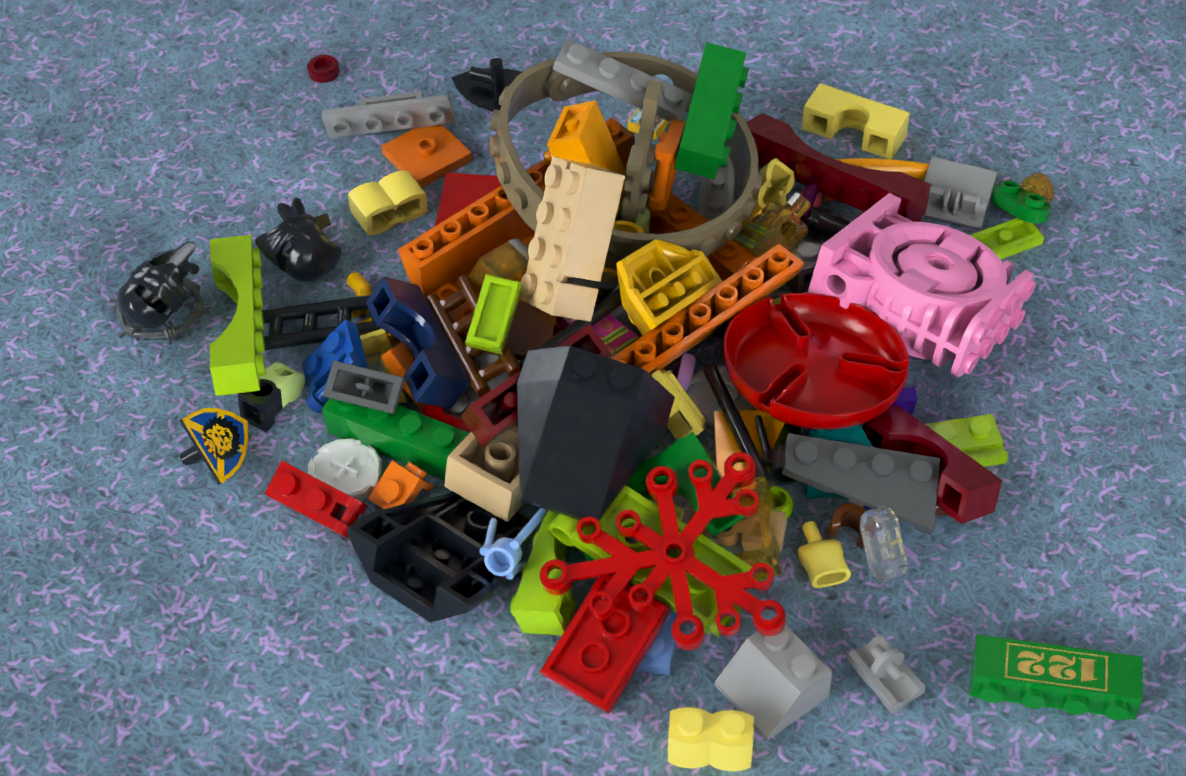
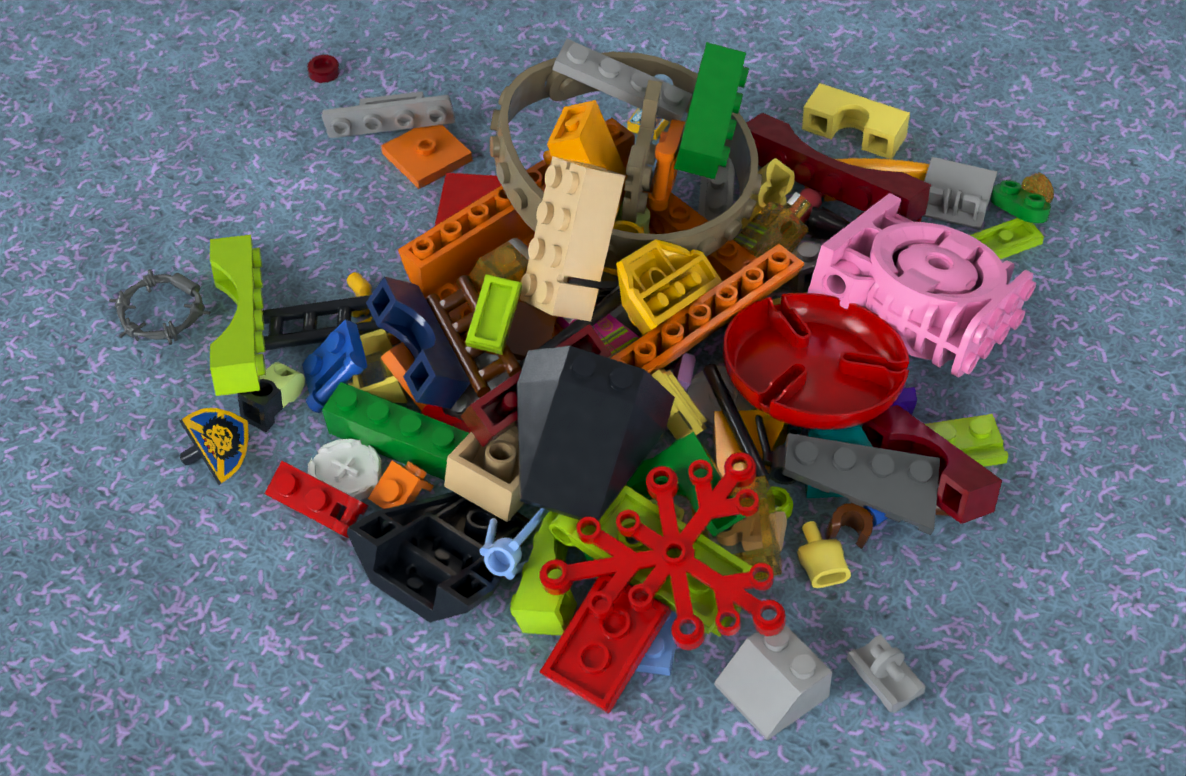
black piece [117,241,200,328] -> none
black piece [255,198,342,282] -> none
dark grey slope [323,360,405,414] -> none
light yellow brick [348,170,428,235] -> none
black shield [451,58,522,112] -> none
light yellow brick [668,707,754,771] -> none
magenta piece [795,178,819,228] -> none
clear beam [860,506,907,583] -> none
green brick [969,634,1143,720] -> none

